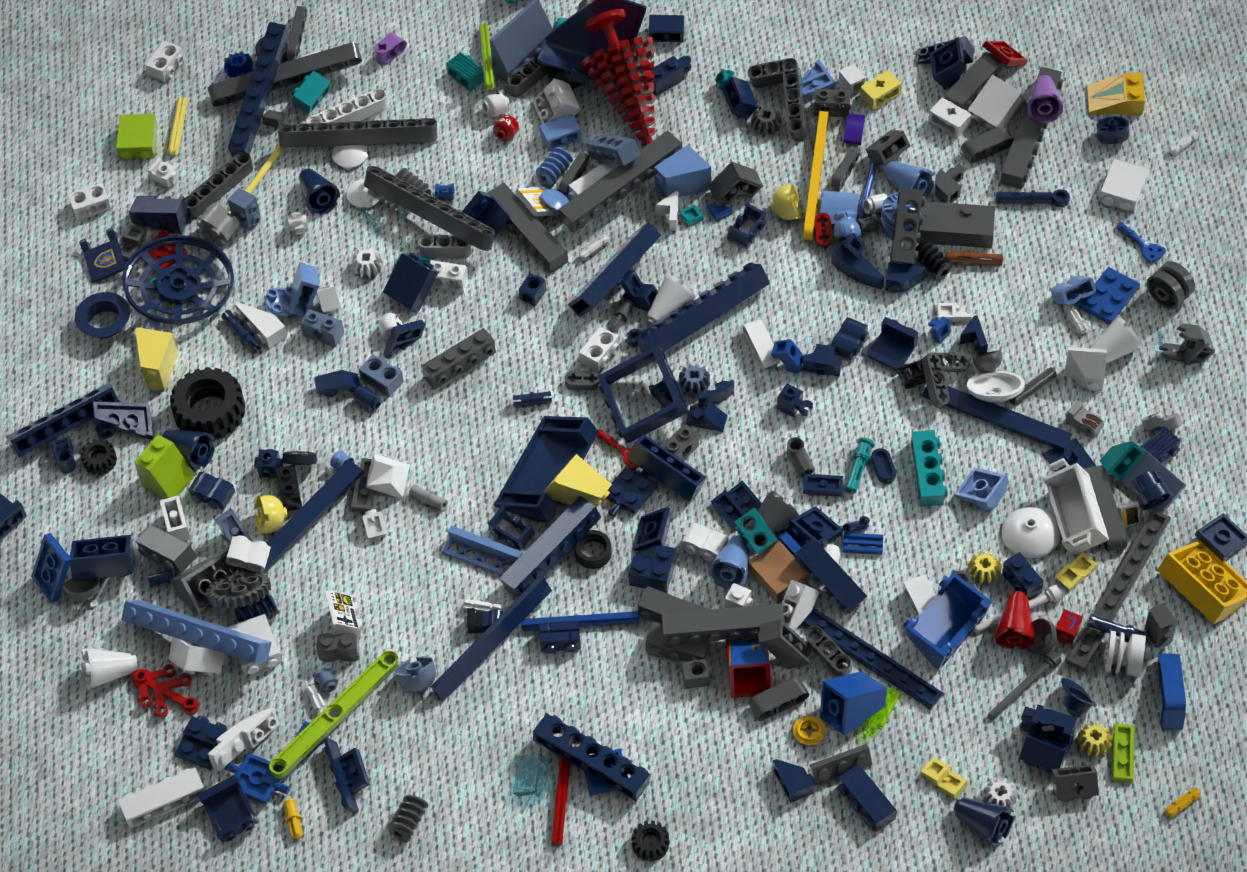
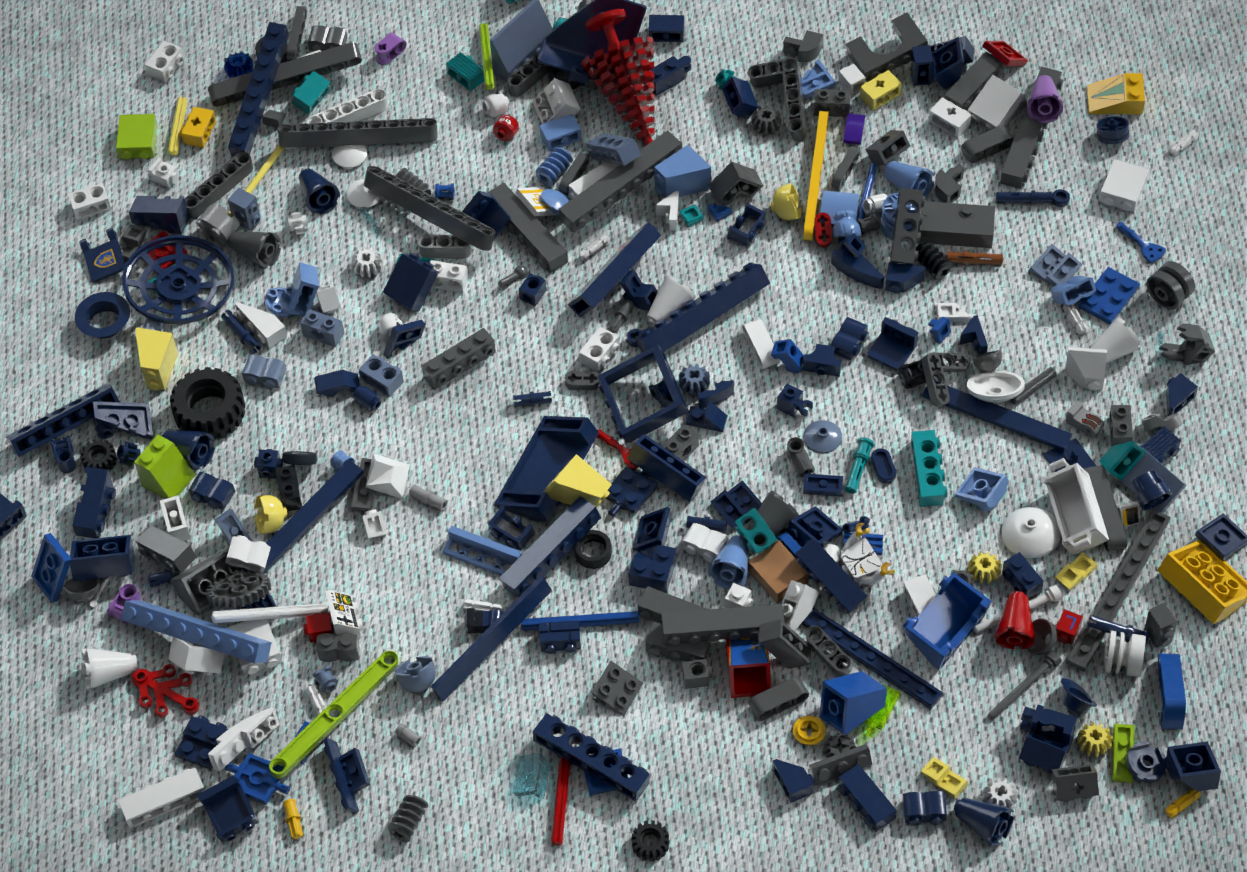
none -> dark blue wedge [72,467,116,538]
none -> medium lavender piece [107,584,141,624]
none -> dark blue gear [117,441,141,466]
none -> yellow brick [180,107,216,148]
none -> white axle [211,603,328,623]
none -> dark grey cone [229,232,281,269]
none -> sand blue brick [242,355,286,389]
none -> red brick [303,613,333,643]
none -> dark grey brick [307,25,348,52]
none -> light grey pin [395,723,422,747]
none -> dark grey bar [498,266,528,287]
none -> dark grey hinge [591,661,643,715]
none -> dark blue pin [686,516,727,533]
none -> dark grey brick [783,30,823,62]
none -> sand blue dish [804,420,842,453]
none -> dark grey gear [823,733,856,758]
none -> white torso [840,523,895,585]
none -> dark grey arch [845,12,928,82]
none -> dark blue brick [903,791,947,826]
none -> dark blue brick [911,45,933,86]
none -> sand blue slope [1029,244,1082,287]
none -> dark grey brick [1109,405,1133,447]
none -> dark blue plate [1125,742,1167,783]
none -> dark blue slope [1166,373,1198,416]
none -> dark blue slope [1166,741,1221,791]

